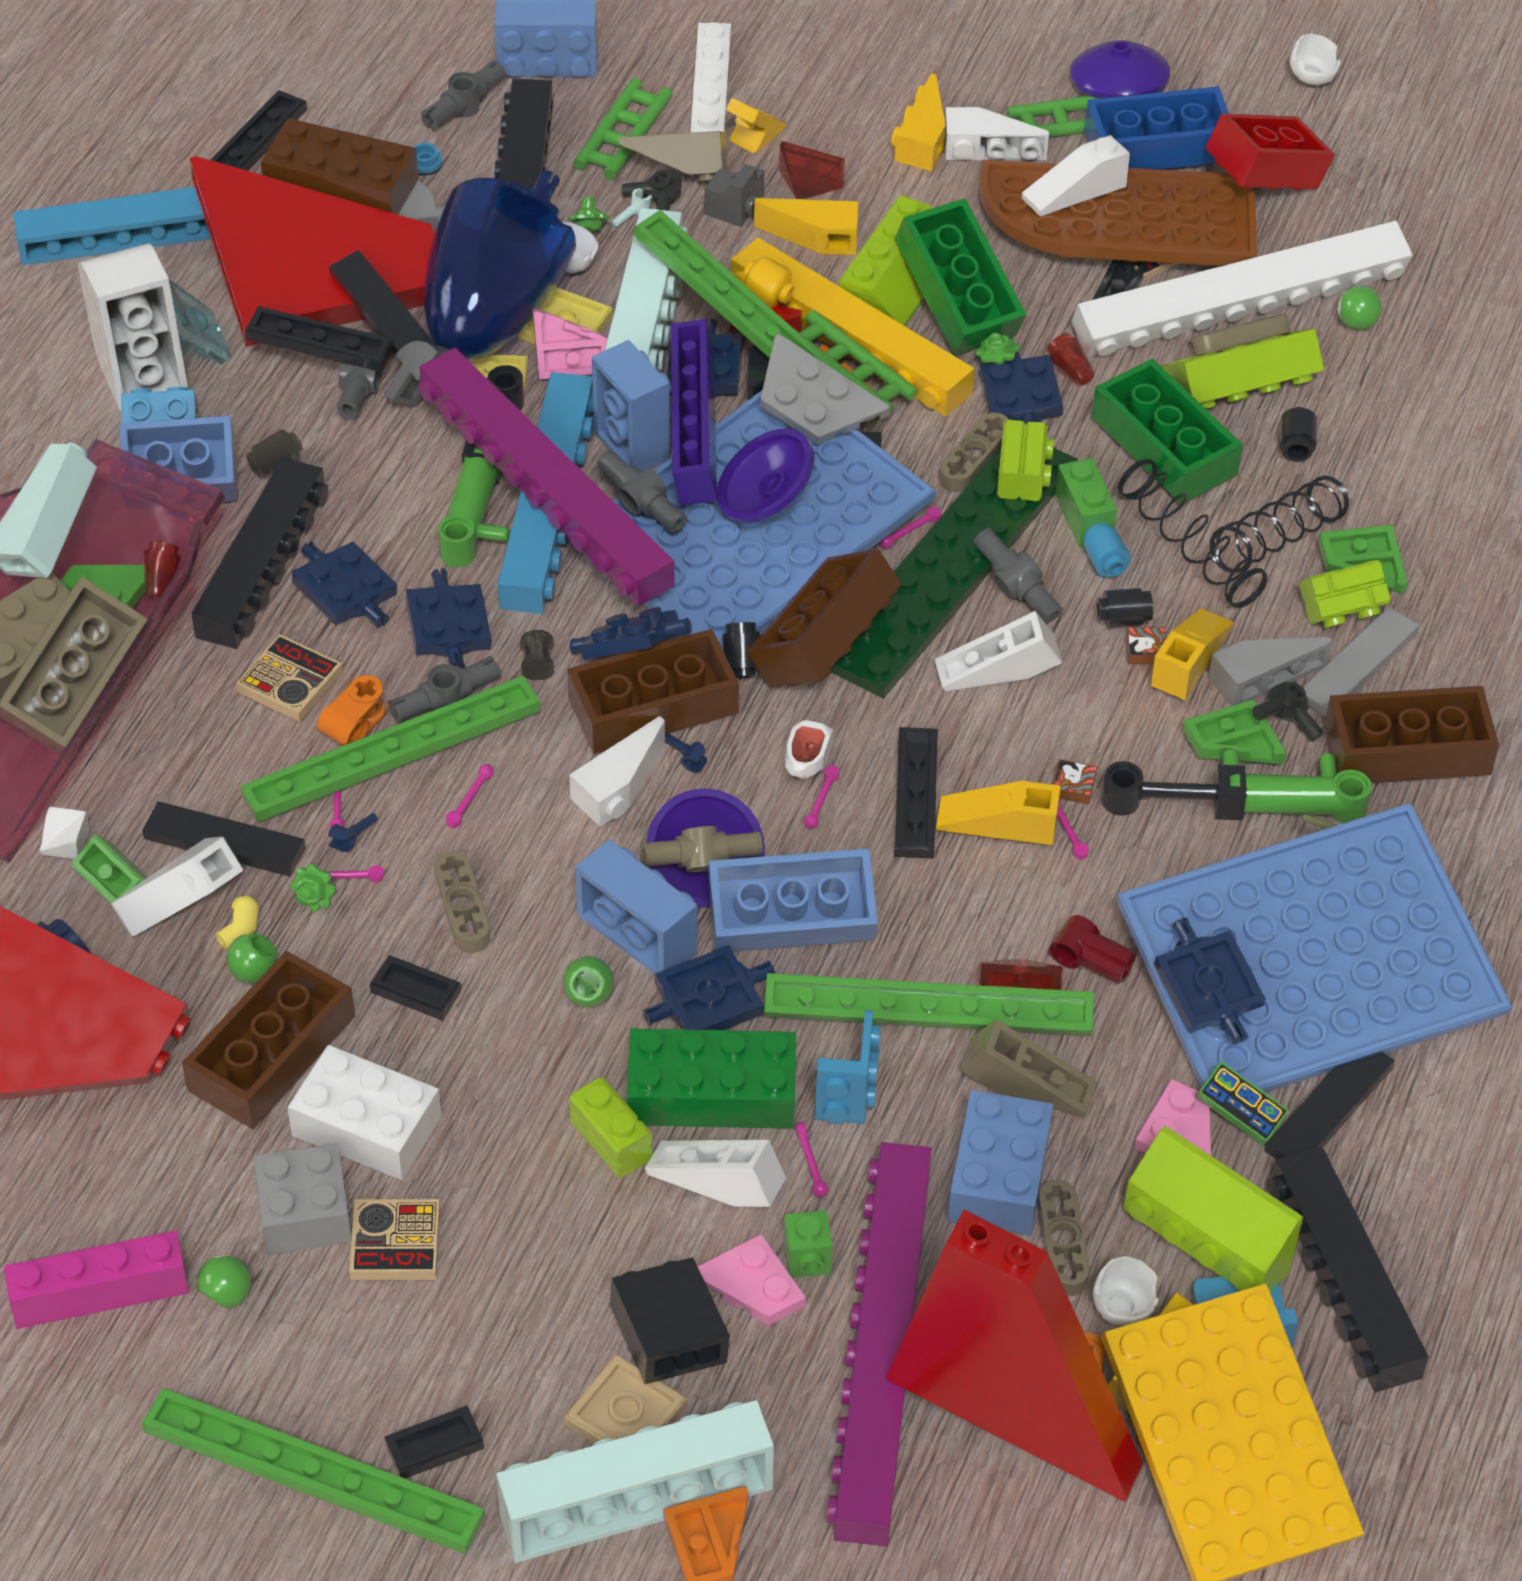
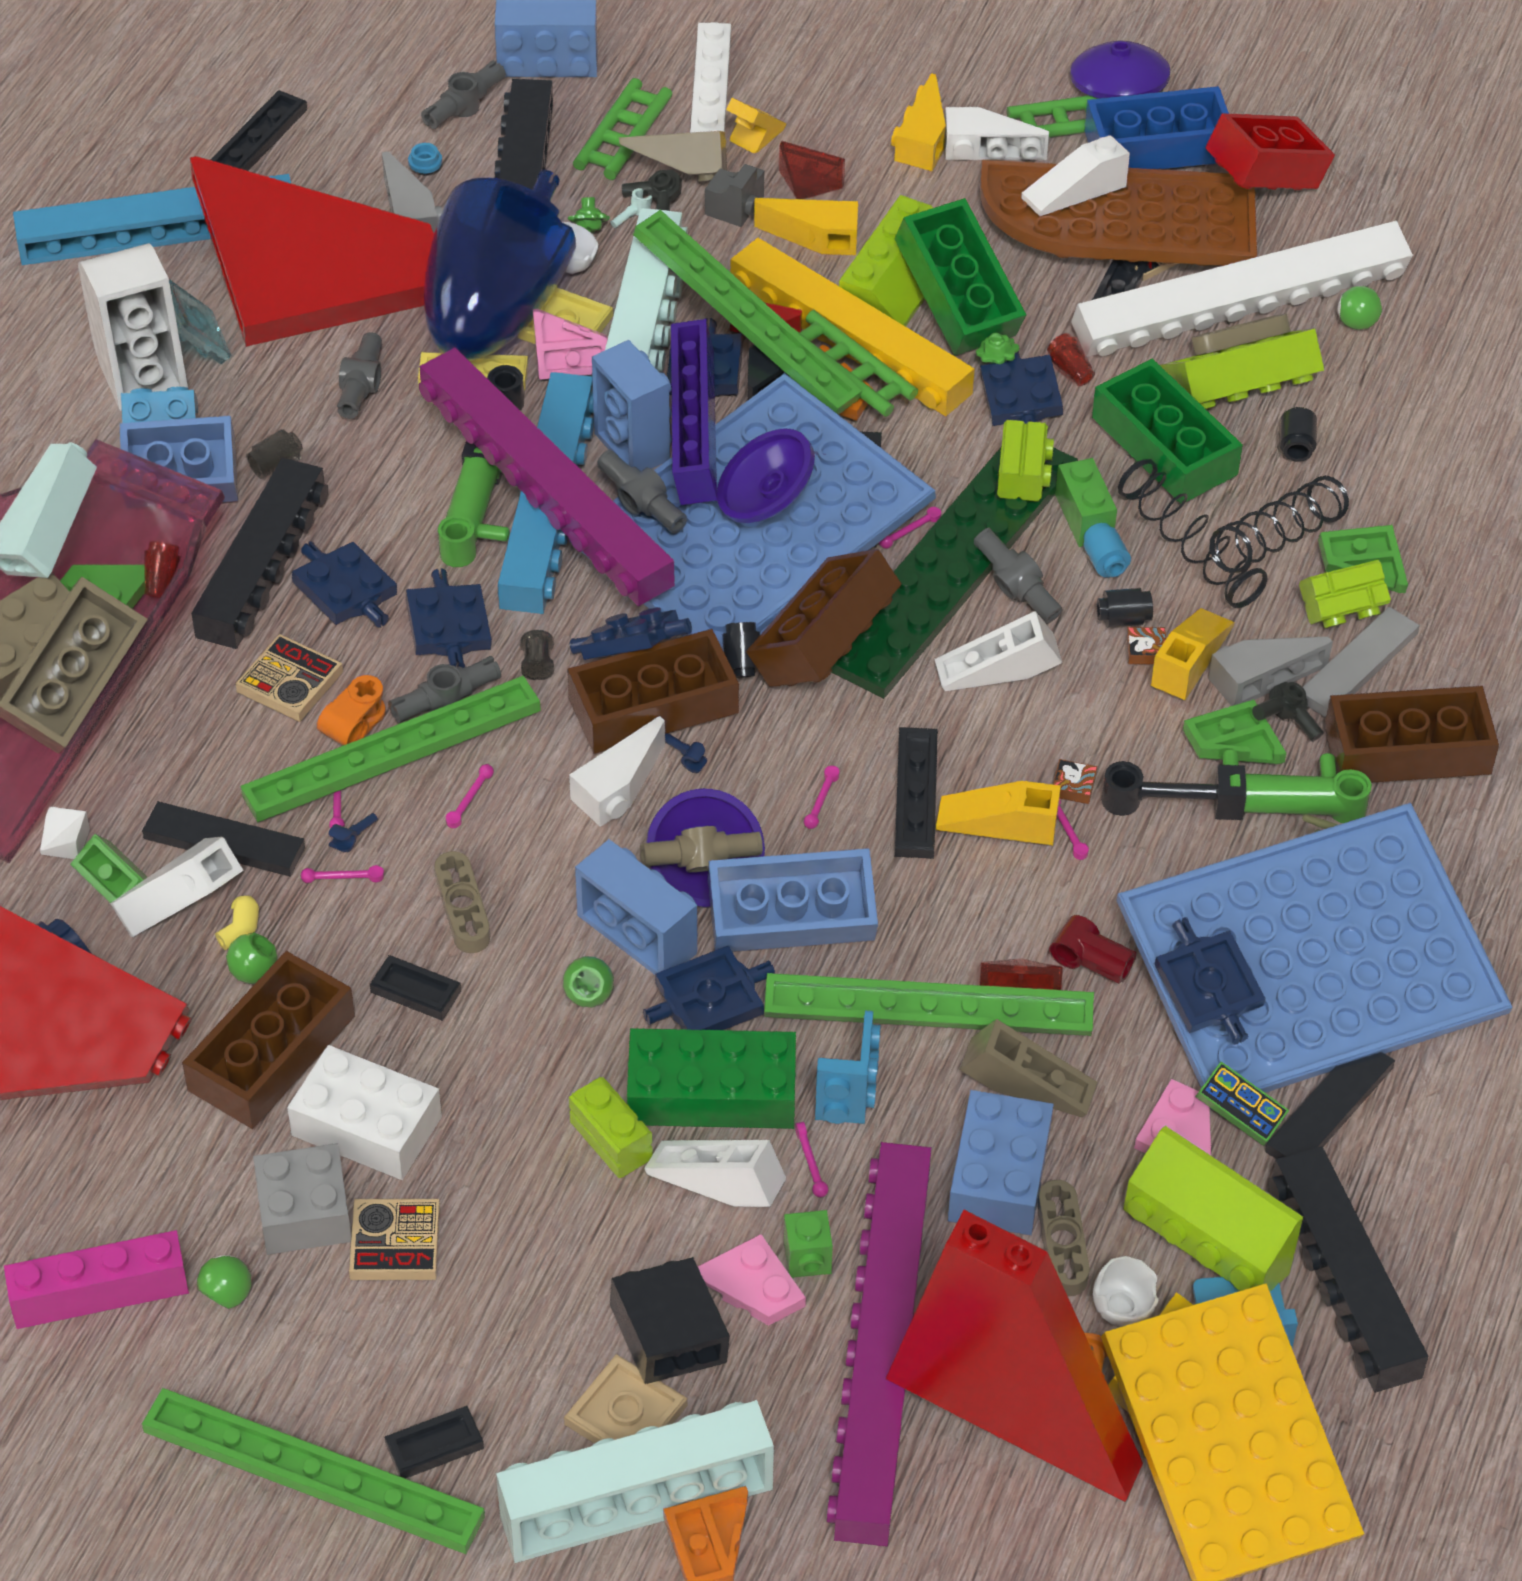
black tile [245,306,393,372] -> none
reddish brown brick [261,118,419,214] -> none
bright green plant [290,864,336,912] -> none
black tile [329,250,436,355] -> none
dark grey brick [384,341,451,407] -> none
yellow head [740,257,795,308] -> none
light grey wing [760,333,890,445] -> none
rock [785,720,833,779] -> none
dark tan beam [940,413,1009,492] -> none
white hair [1290,33,1341,86] -> none

